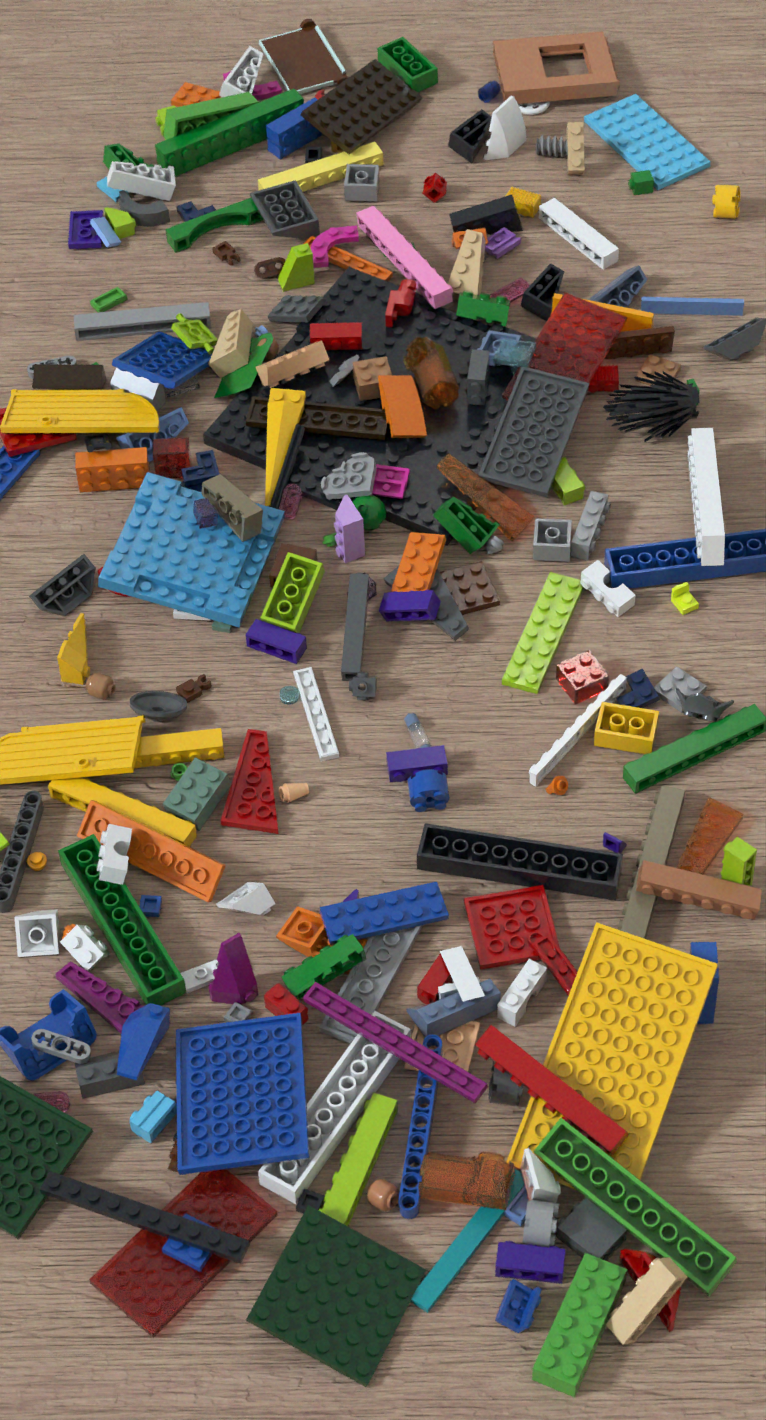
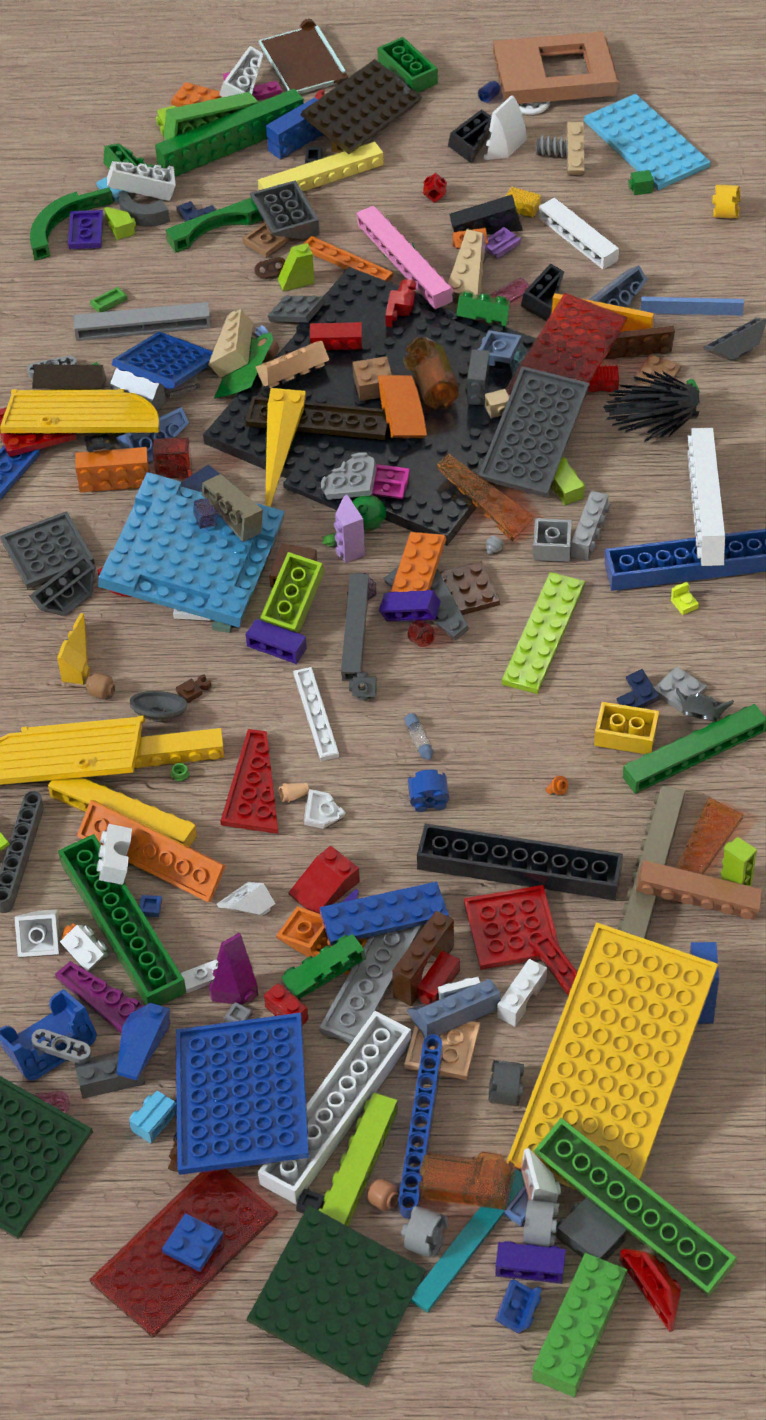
light orange plate [27,852,47,871] -> none
black plate [40,1171,250,1264] -> none
light blue tile [90,217,121,247] -> none
sand green brick [163,757,232,831] -> none
lime plate [171,313,218,354] -> none
dark blue plate [181,450,220,486] -> none
reddish brown plate [212,241,240,266] -> none
black axle [269,424,305,509] -> none
clear pink plate [279,484,302,520] -> none
clear light blue tile [280,686,299,705] -> none
magenta plate [303,982,488,1104] -> none
dark pink plate [311,226,359,268] -> none
light grey slope [329,354,359,387] -> none
light grey brick [344,164,380,202] -> none
dark purple brick [386,745,448,782] -> none
green wedge [433,497,500,554] -> none
white sticker [440,946,485,1001] -> none
red brick [475,1025,628,1155] -> none
clear light blue plate [493,339,536,367] -> none
white plate [529,674,627,787] -> none
clear red brick [556,650,609,705] -> none
white arch [581,560,636,617] -> none
dark purple slope [603,832,627,853] -> none
tan brick [605,1257,687,1345] -> none
none -> dark grey plate [0,511,95,589]
none -> green arch [30,187,113,261]
none -> medium nougat plate [242,222,289,258]
none -> red slope [288,845,360,914]
none -> white plate [303,789,346,829]
none -> reddish brown arch [392,911,454,1006]
none -> light grey brick [401,1206,448,1258]
none -> clear red head [407,620,435,647]
none -> tan brick [485,389,510,418]

